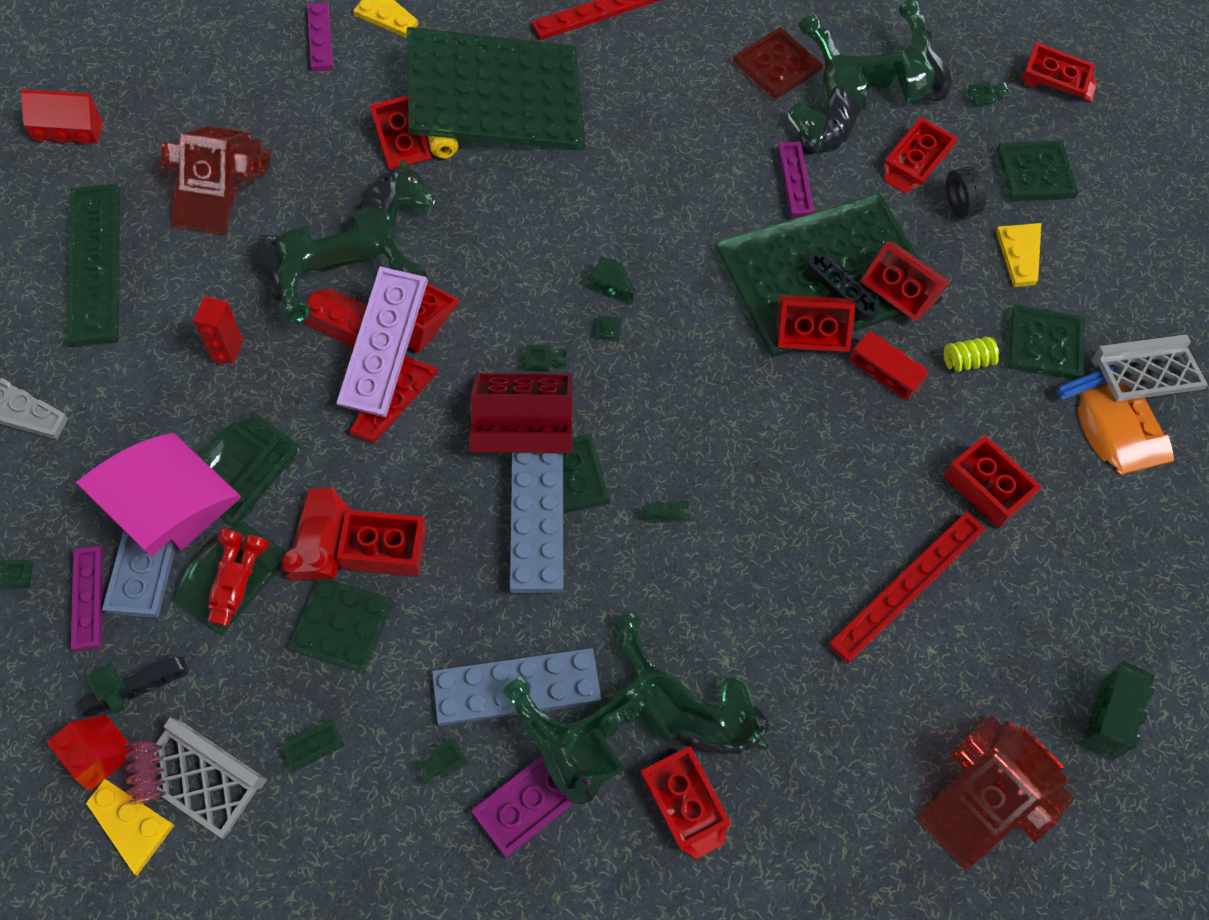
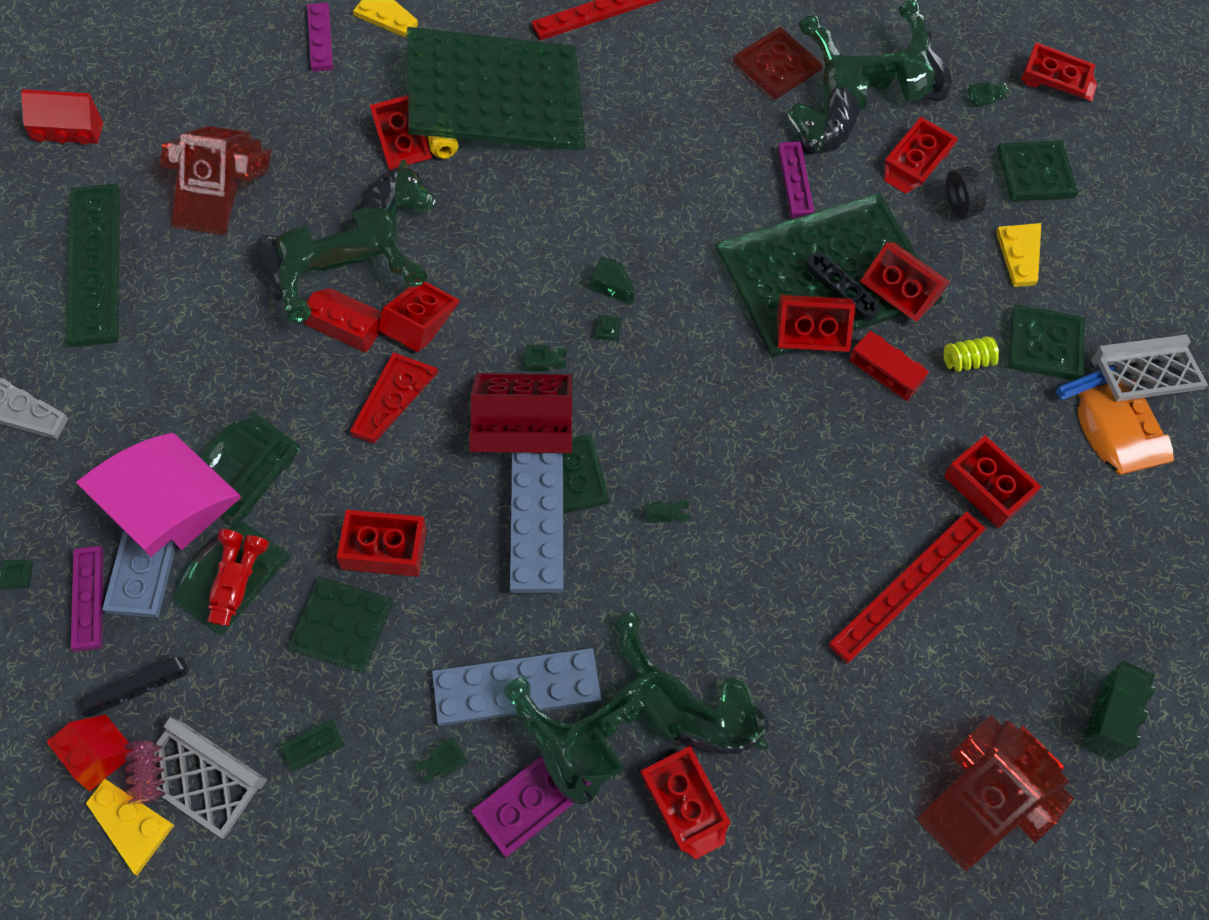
clear green plate [86,662,126,714] -> none
red brick [193,296,244,365] -> none
red slope [282,487,350,581] -> none
lavender plate [337,266,428,417] -> none

